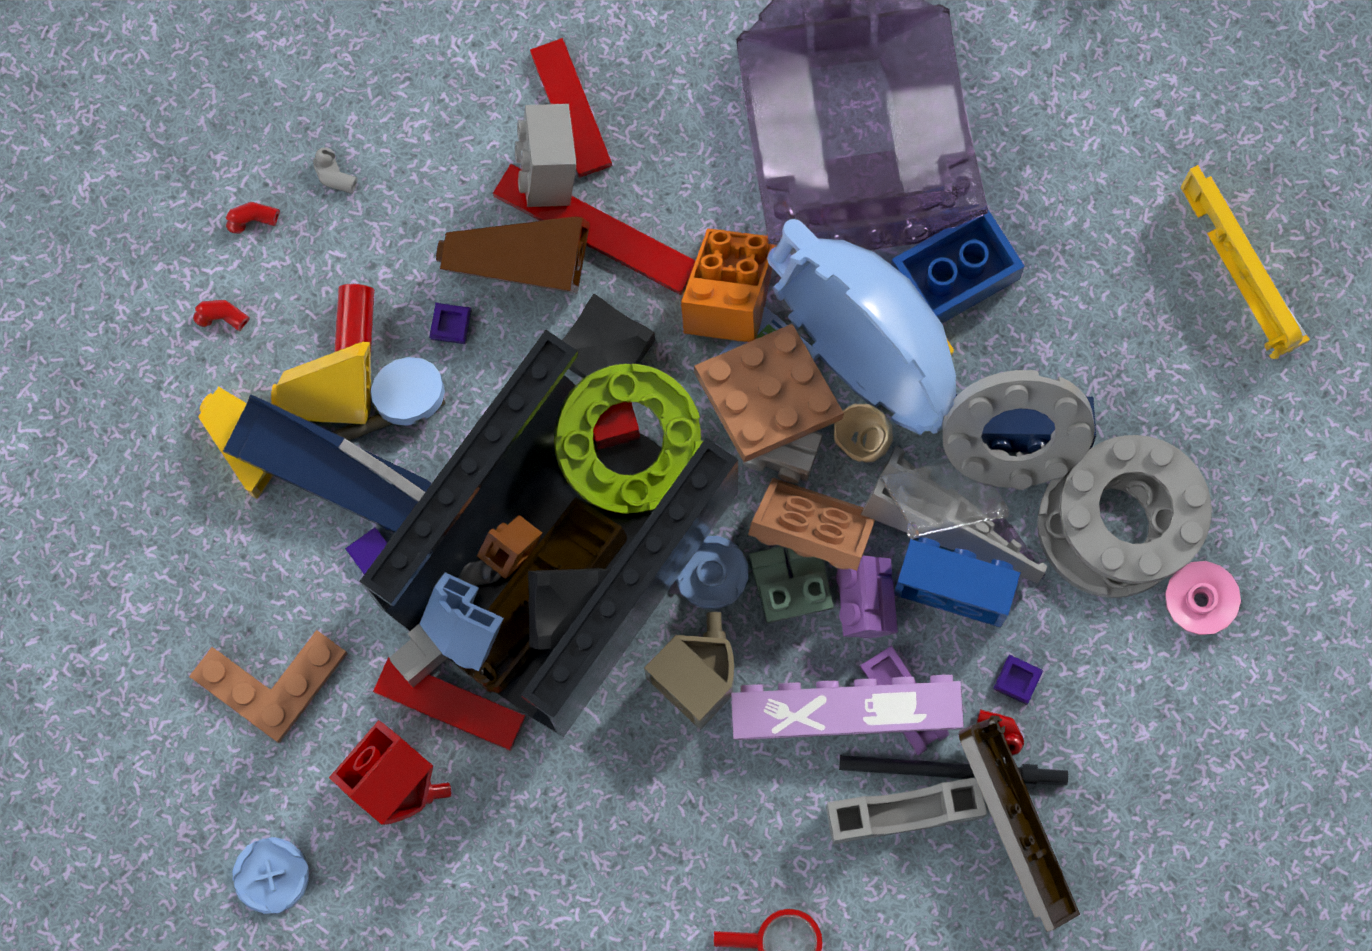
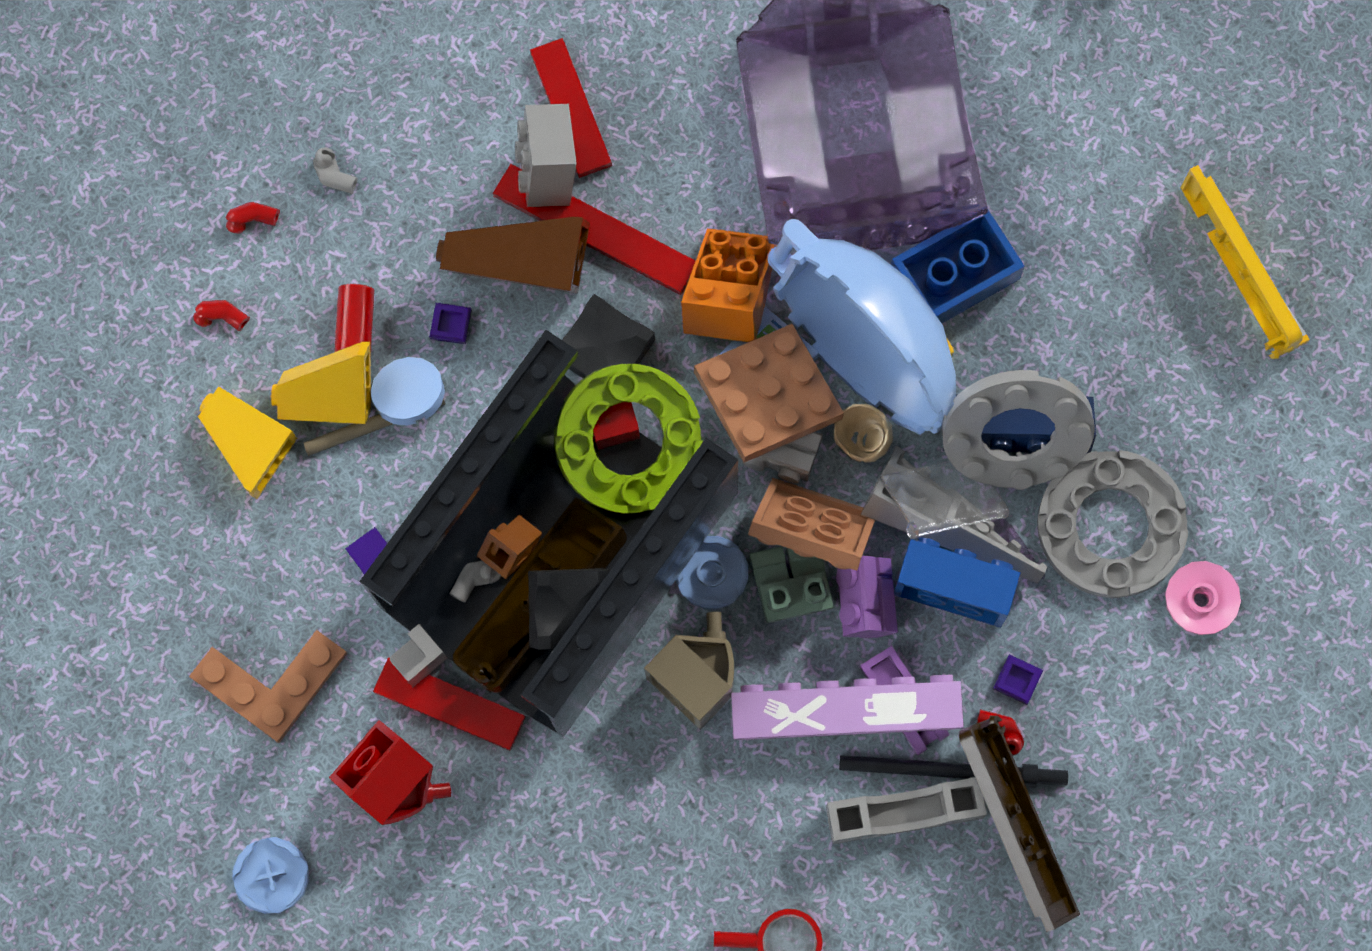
dark blue piece [223,395,432,533] -> none
medium blue brick [420,573,504,671] -> none
light grey plate [1059,435,1212,584] -> none

